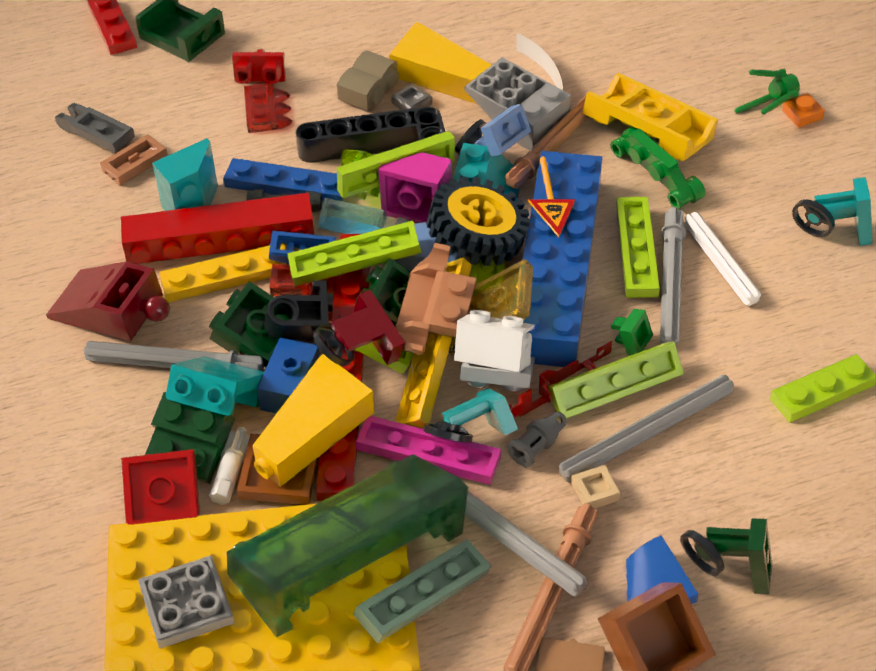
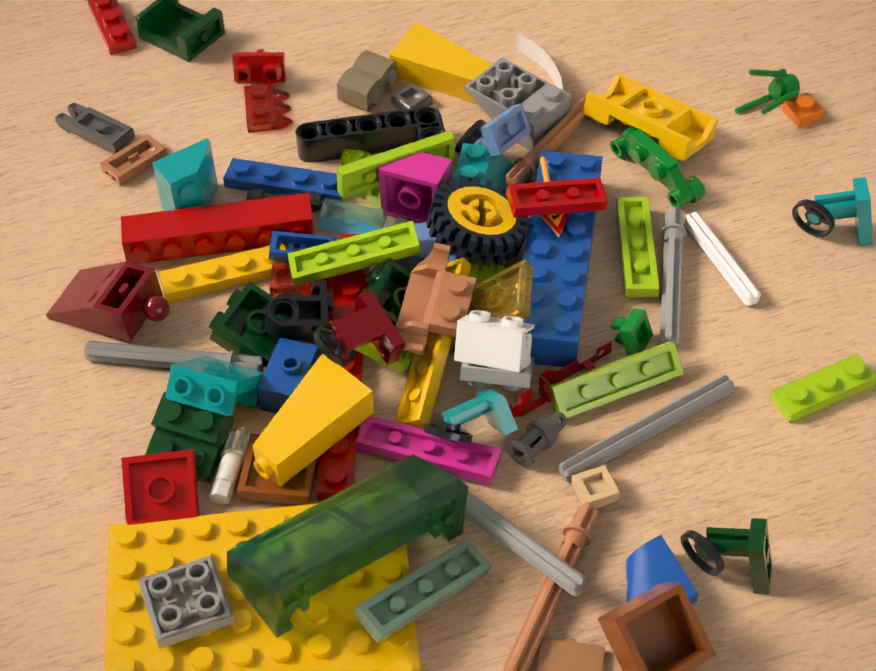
none -> red plate [506,177,609,218]

